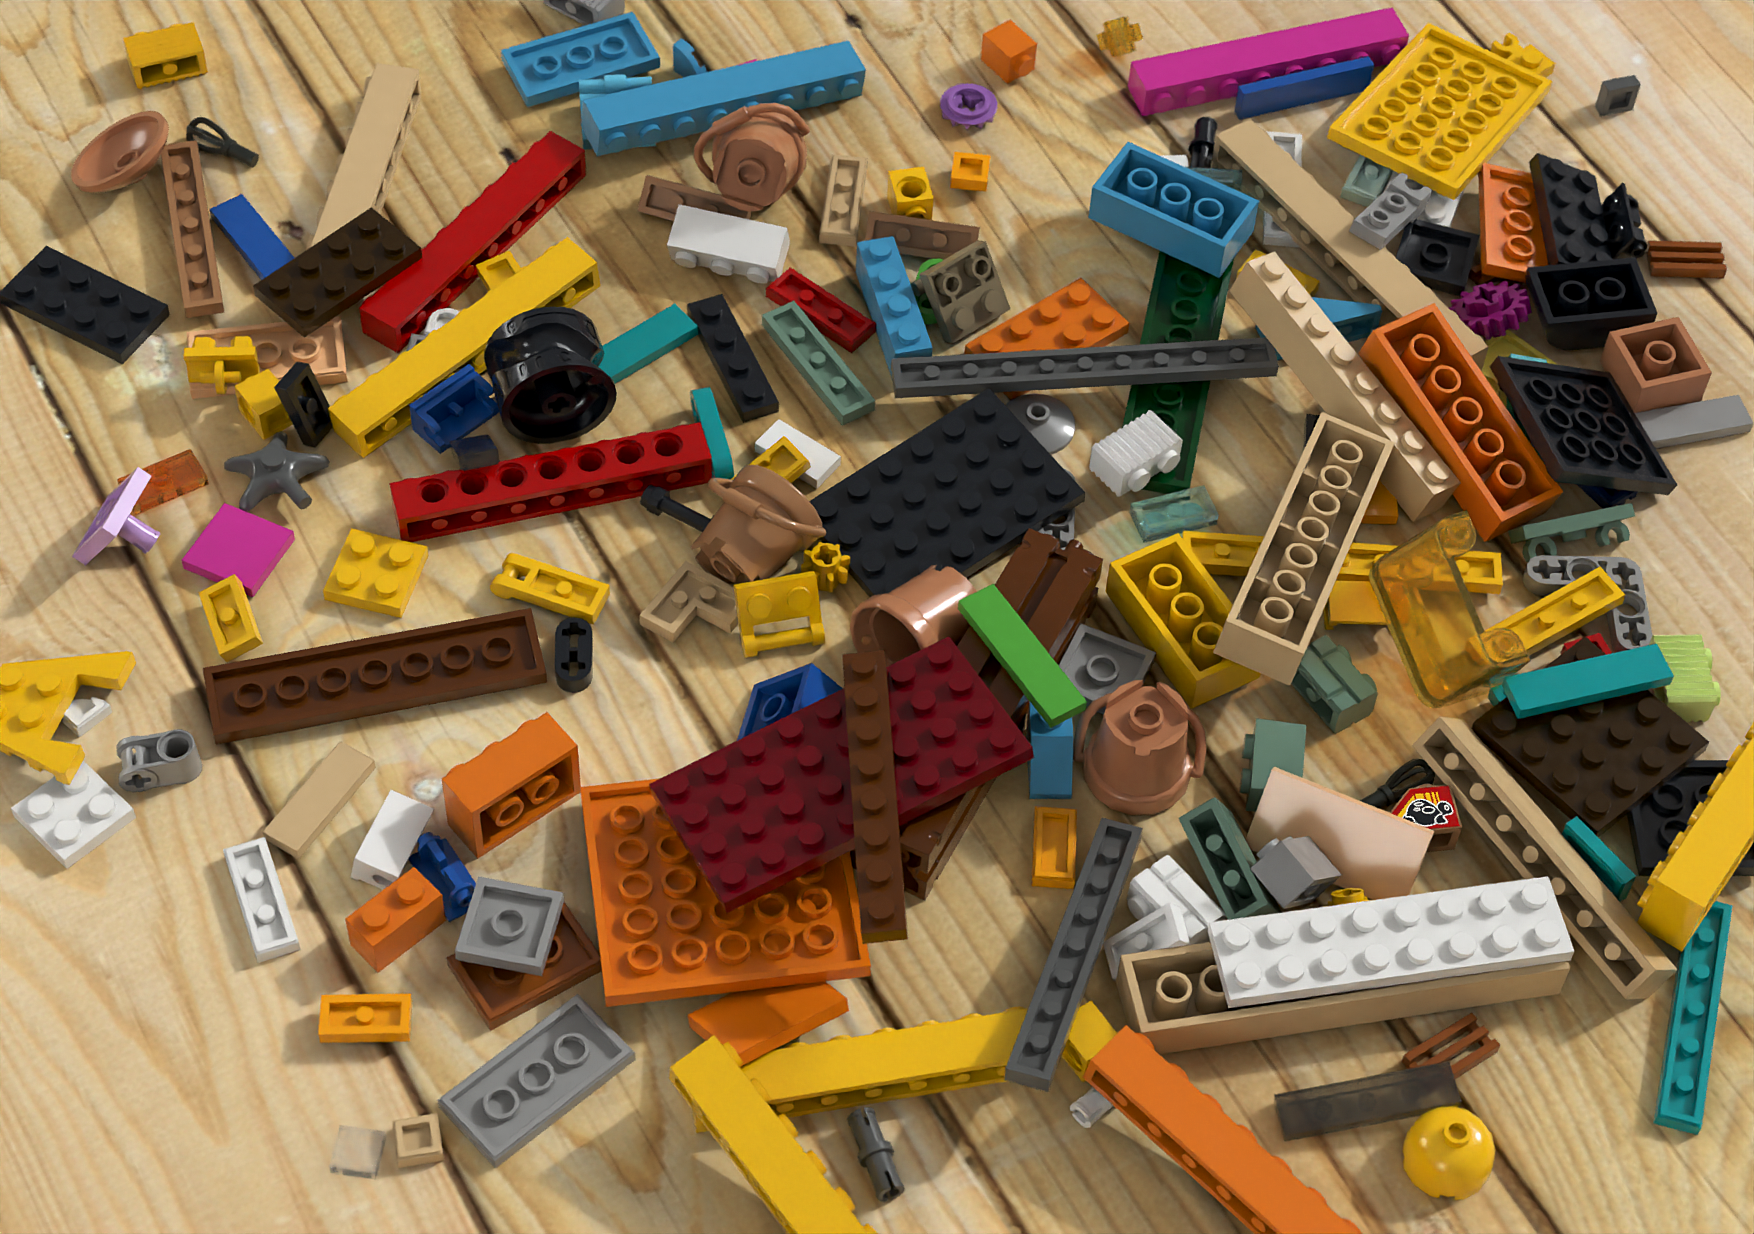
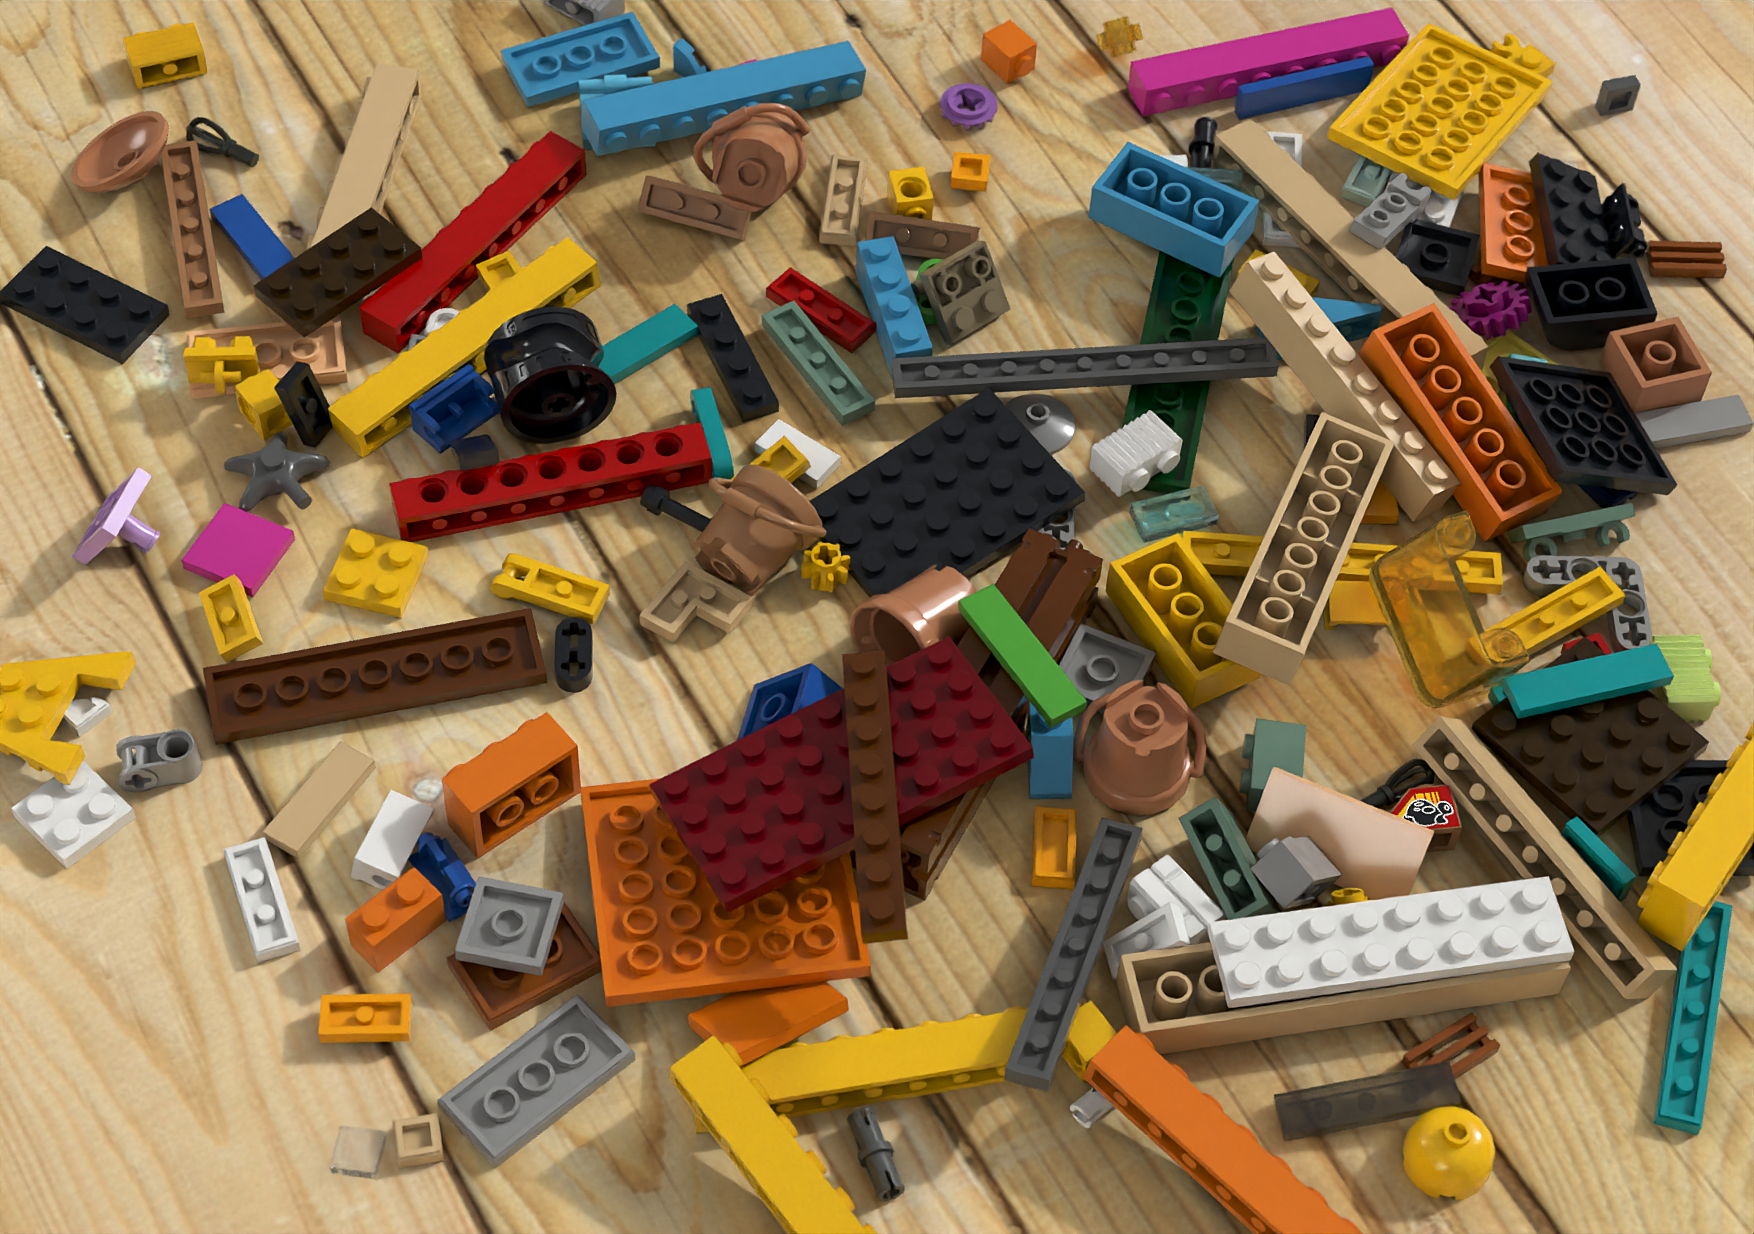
clear orange plate [117,449,209,515] -> none
white brick [667,205,790,284] -> none
yellow plate [733,571,825,658] -> none
orange plate [964,278,1130,400] -> none
sand green brick [1291,635,1378,734] -> none

